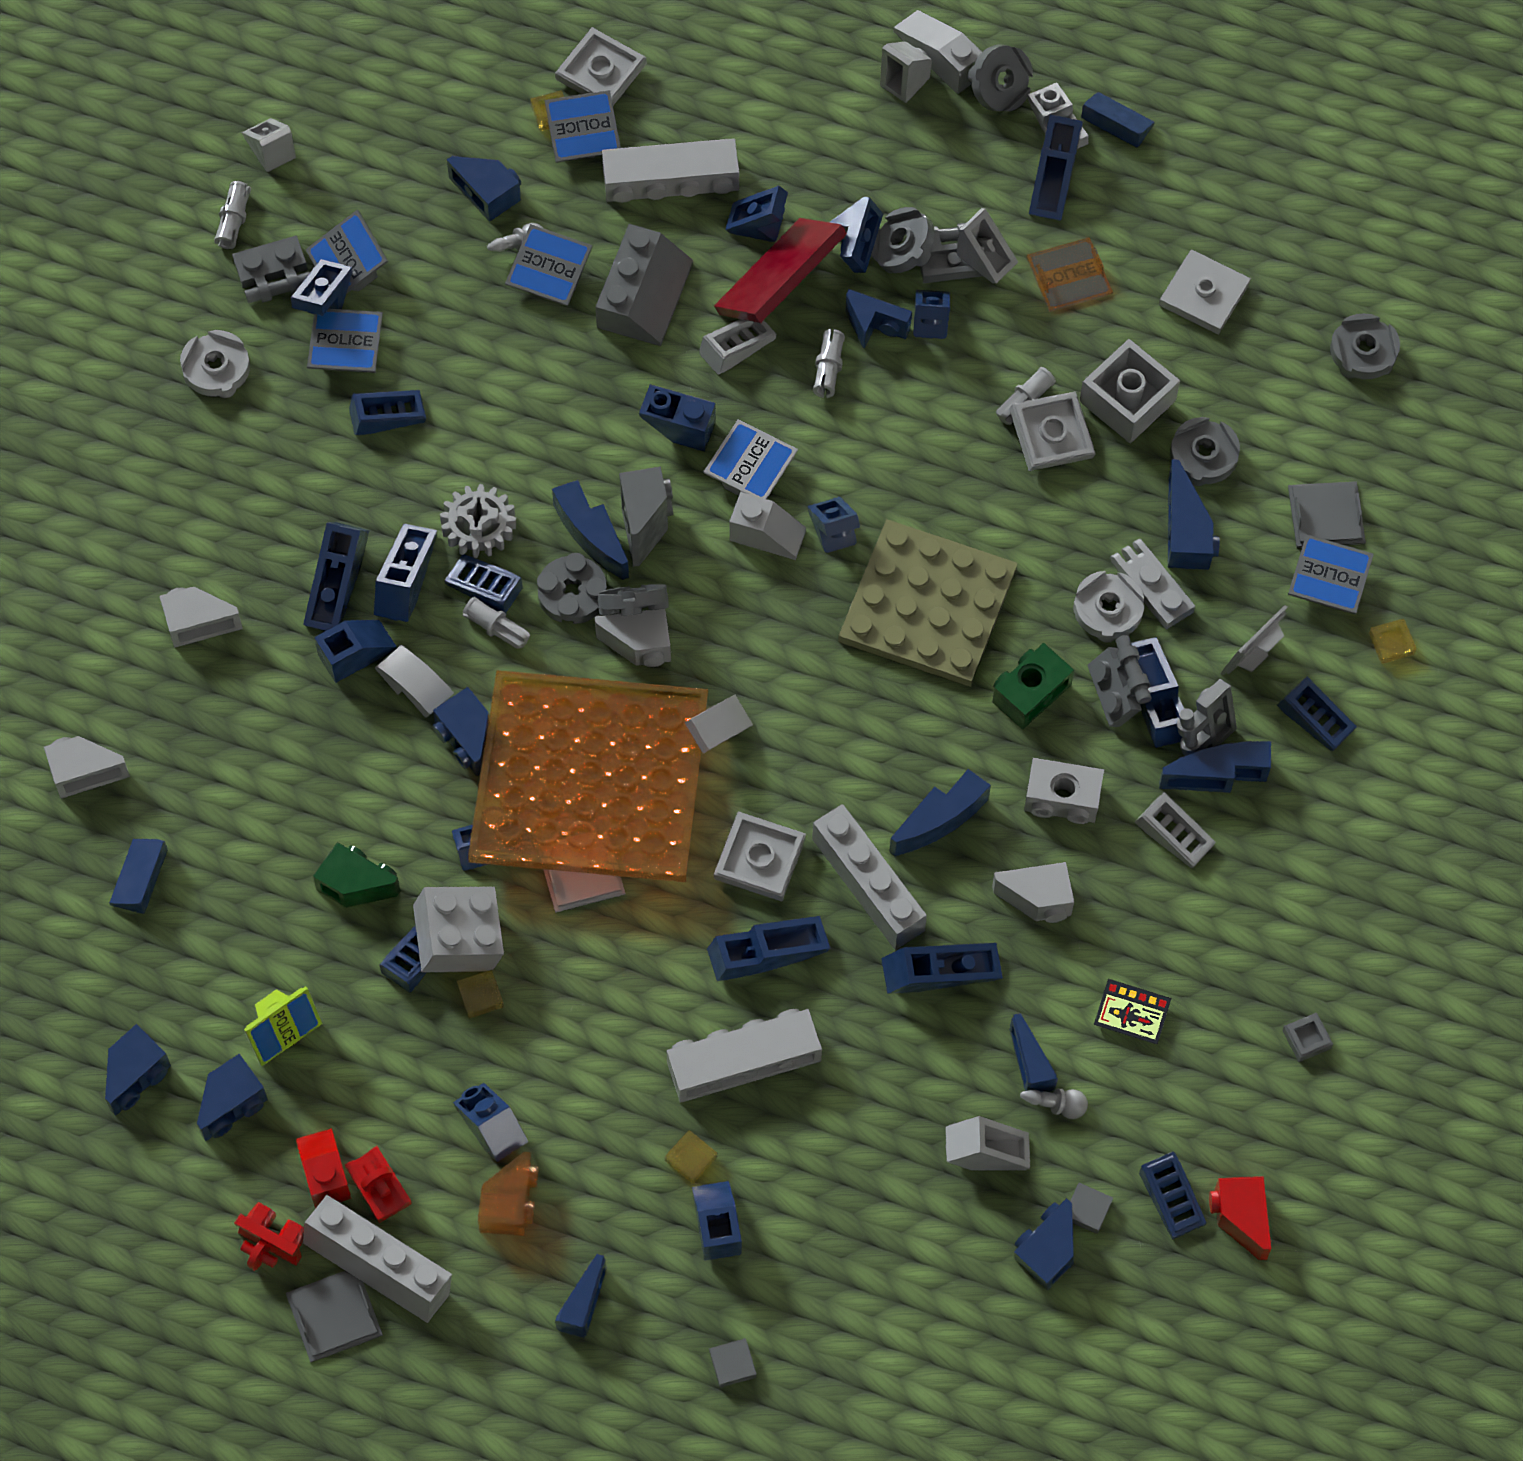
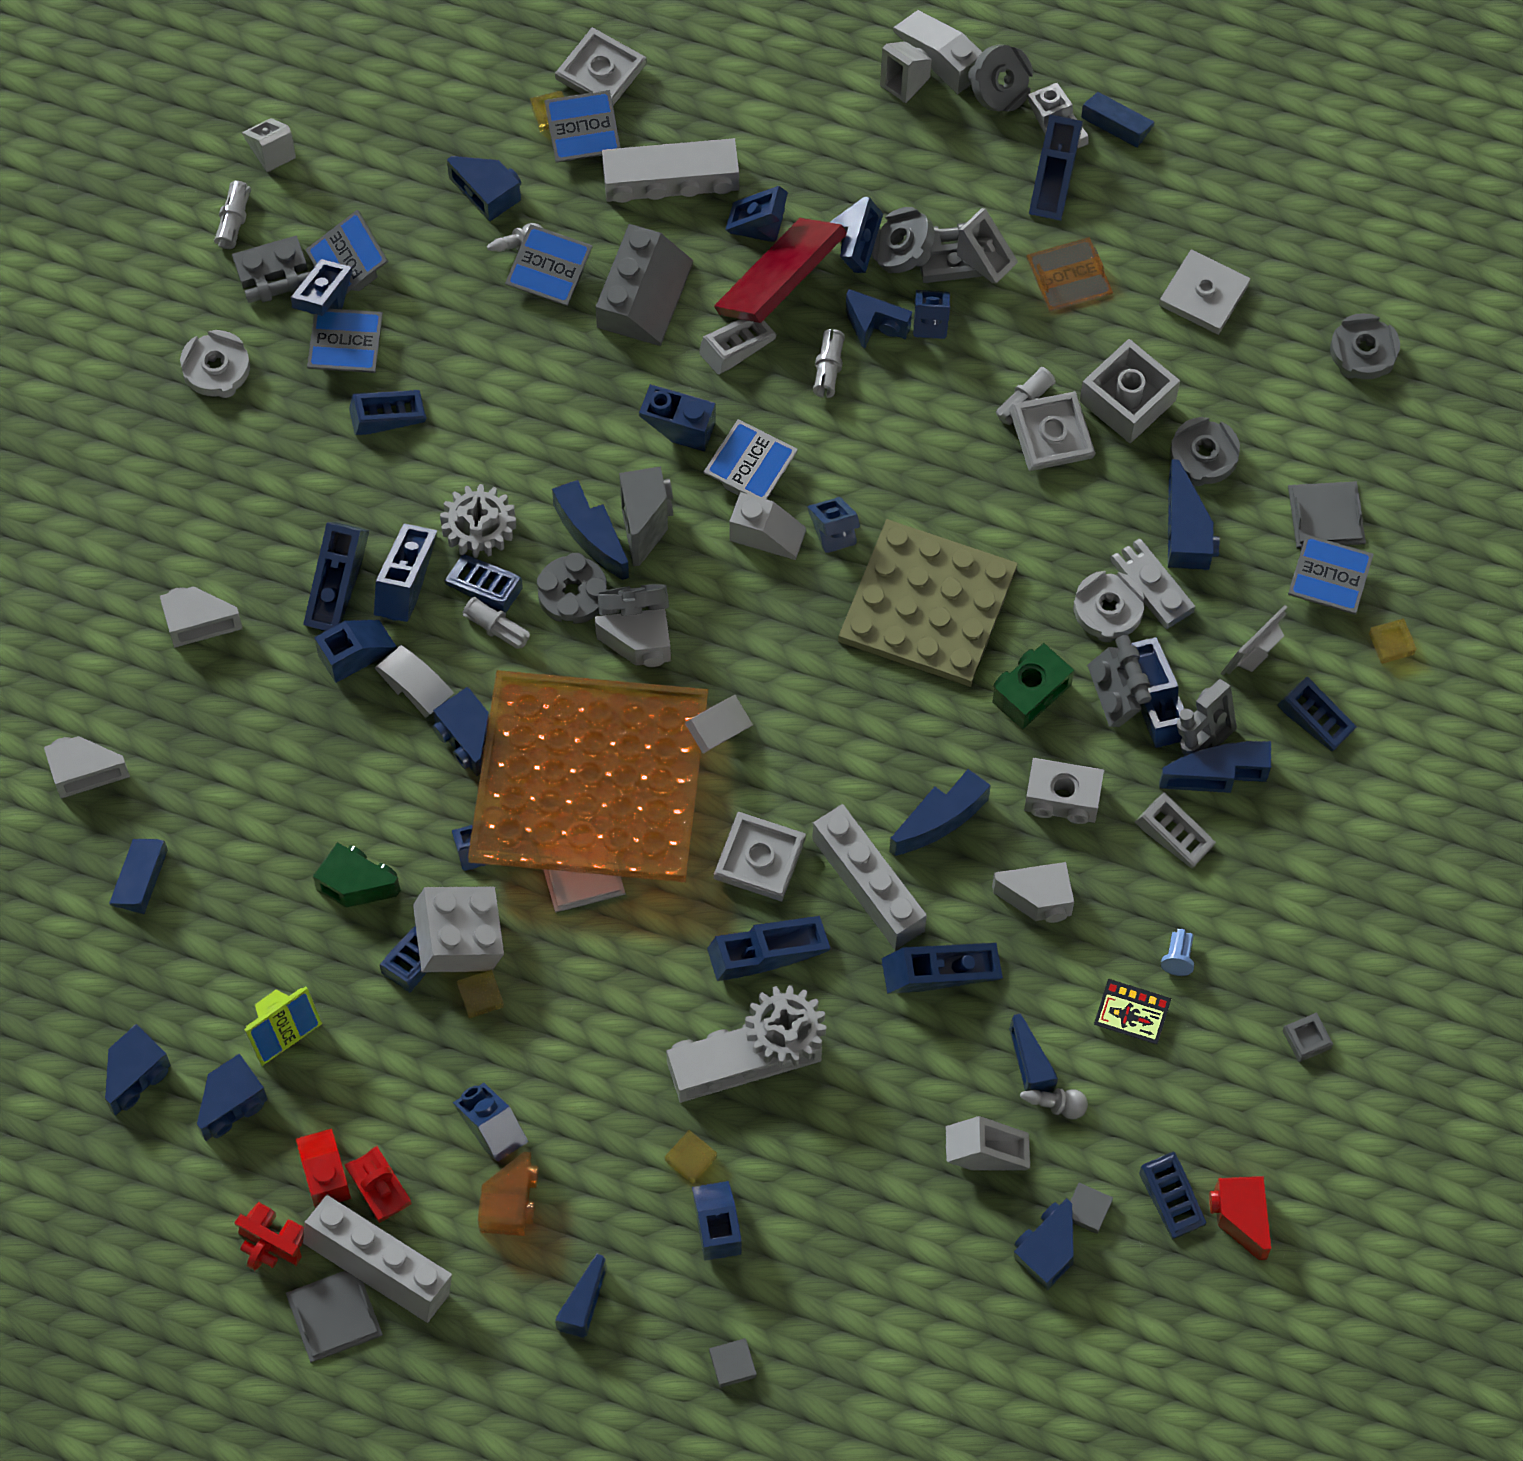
none -> light grey gear [745,985,826,1067]
none -> medium blue piece [1161,929,1194,976]

